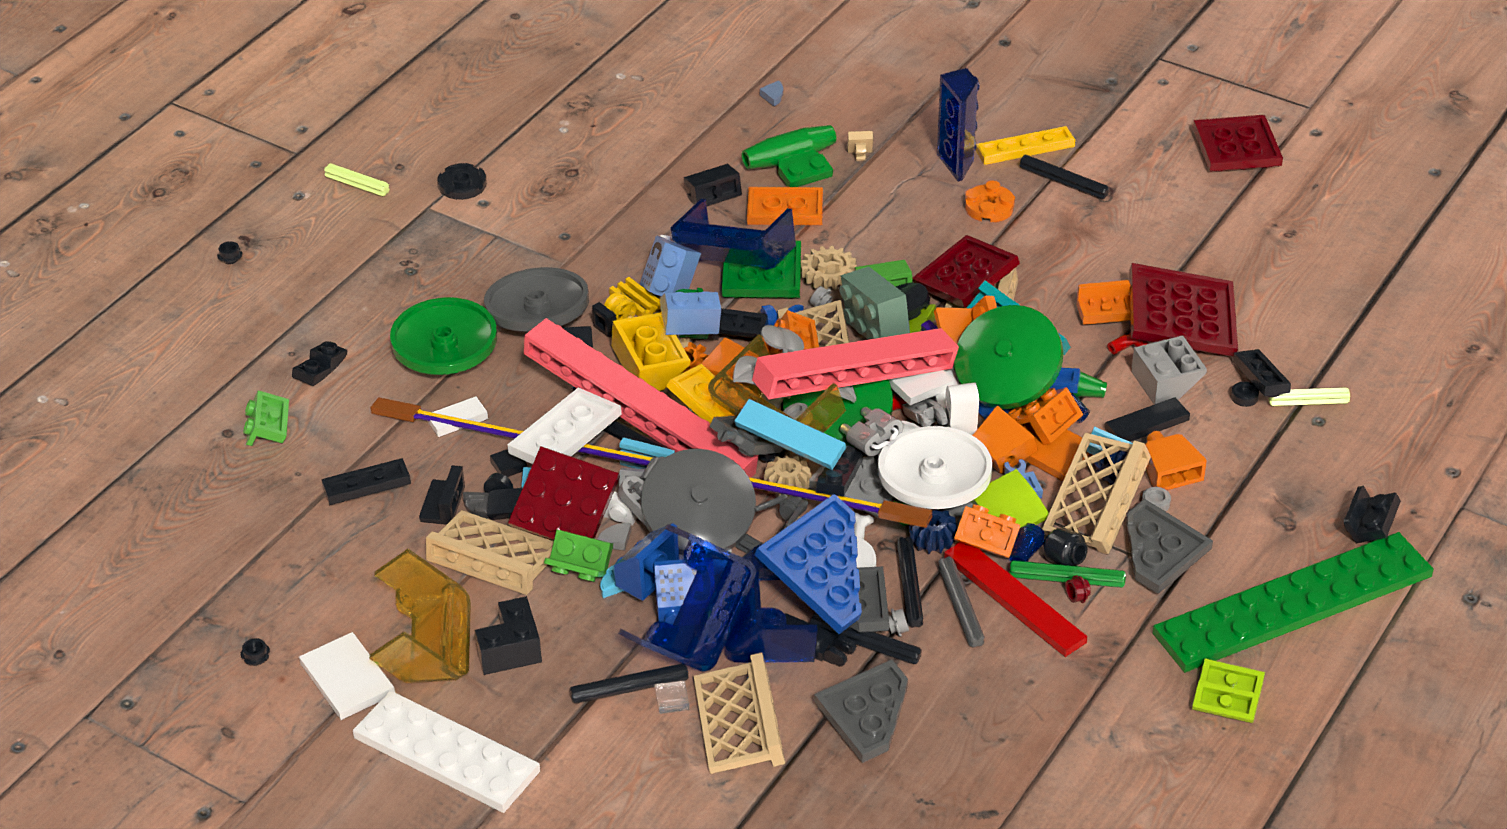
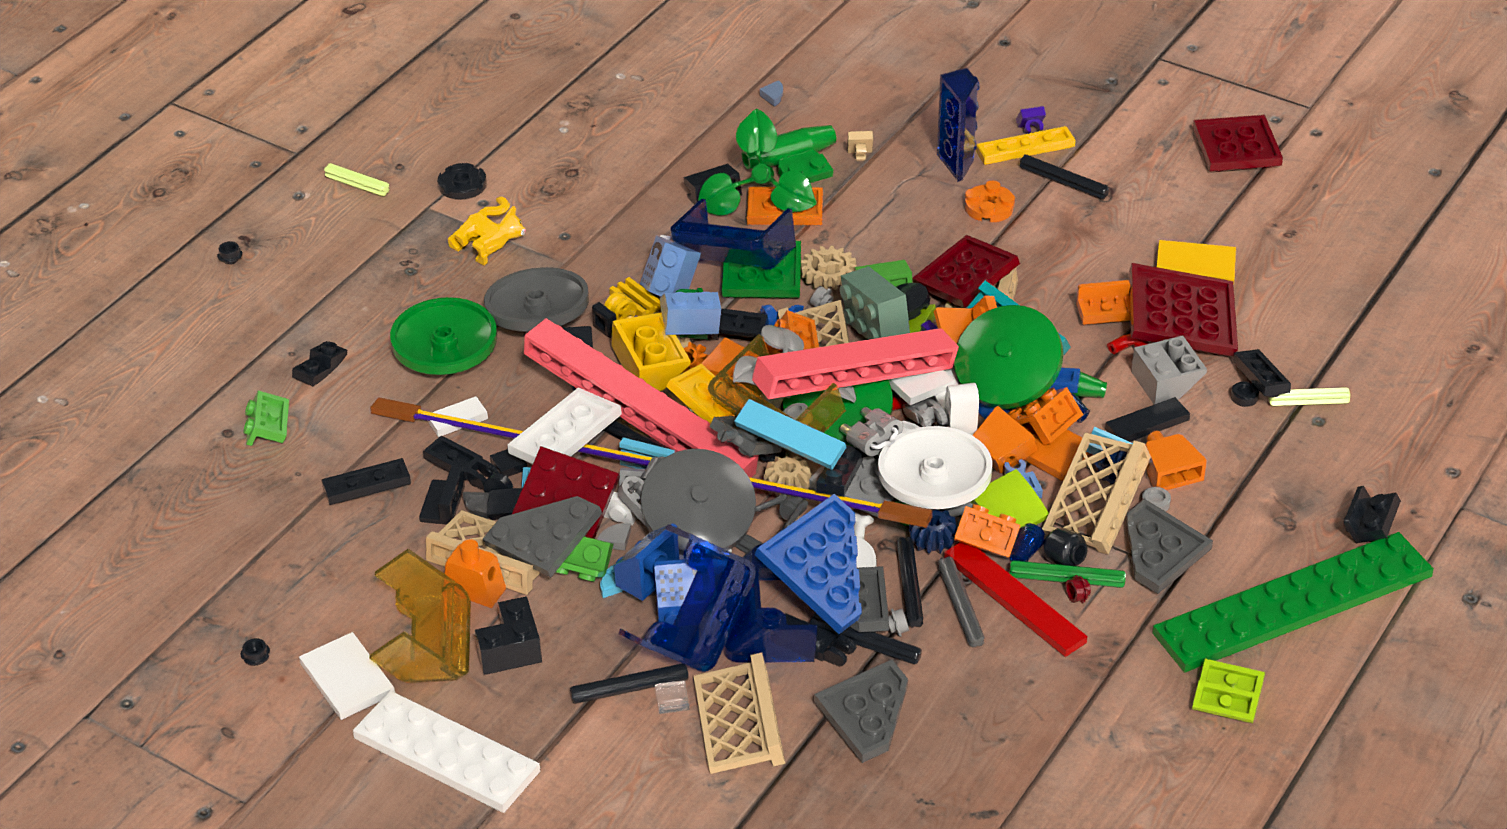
none -> black hinge [423,435,499,490]
none -> orange torso [443,539,506,608]
none -> yellow animal [448,196,526,266]
none -> dark grey plate [483,496,602,577]
none -> green plant [698,109,817,215]
none -> dark purple tile [1016,106,1046,134]
none -> yellow tile [1157,240,1236,284]

